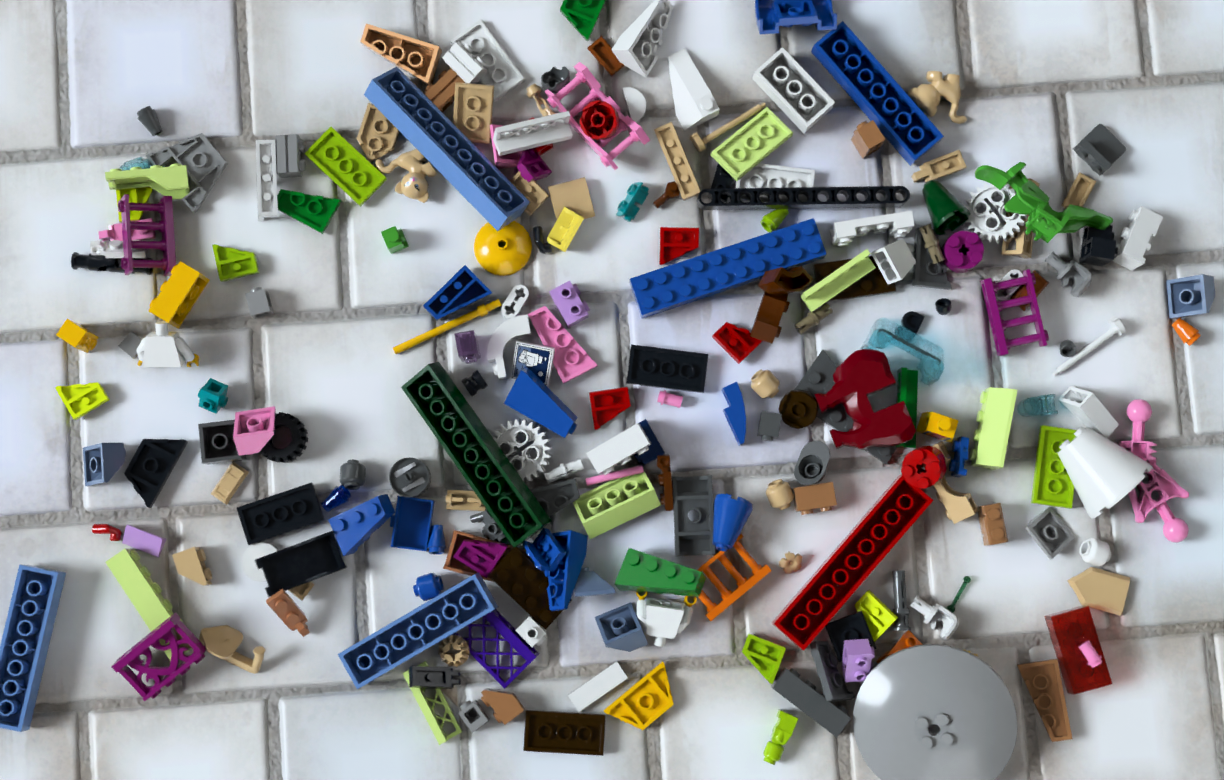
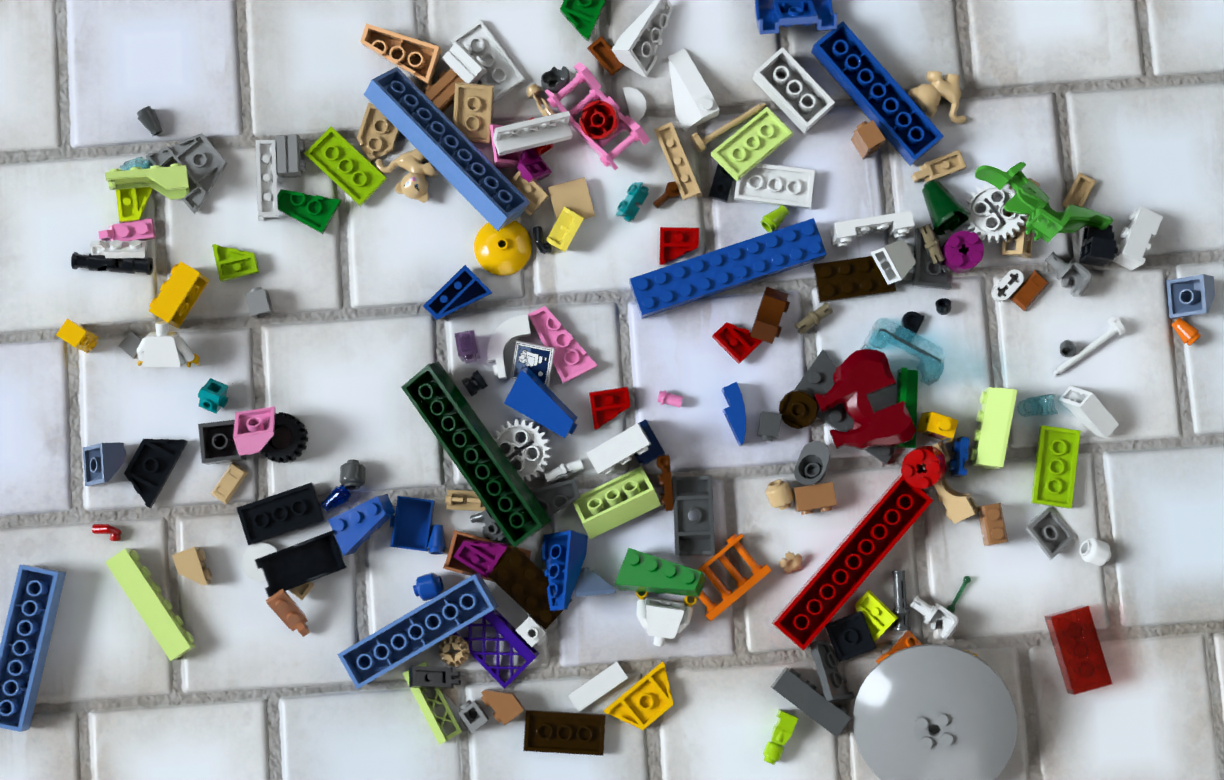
neon yellow wing [55,382,110,420] -> none
magenta fence [112,612,206,701] -> none
magenta fence [118,194,176,276] -> none
lavender slope [122,524,167,557] -> none
tan piece [199,625,265,674] -> none
bright green brick [381,226,409,254] -> none
dark grey piece [389,457,431,498] -> none
yellow bar [393,299,502,354] -> none
white beam [501,285,529,319] -> none
blue bracket [522,528,566,572] -> none
lavender brick [549,280,590,328] -> none
bright pink bar [585,465,644,486] -> none
sand blue slope [595,602,648,652] -> none
black plate [626,344,708,393] -> none
black beam [697,186,910,210] -> none
blue cone [713,494,753,552] -> none
lime wing [742,633,786,684] -> none
tan head [751,369,780,398] -> none
reddish brown brick [758,266,813,295] -> none
yellowish green fence [801,249,876,312] -> none
lavender brick [841,639,875,682] -> none
magenta fence [980,269,1049,356] -> none
medium nougat wing [1017,659,1072,742] -> none
white cone [1057,426,1152,519] -> none
tan tile [1067,567,1130,616] -> none
dark grey bracket [1073,124,1126,176] -> none
bright pink pin [1078,641,1103,668] -> none
bright pink piece [1118,399,1189,543] -> none

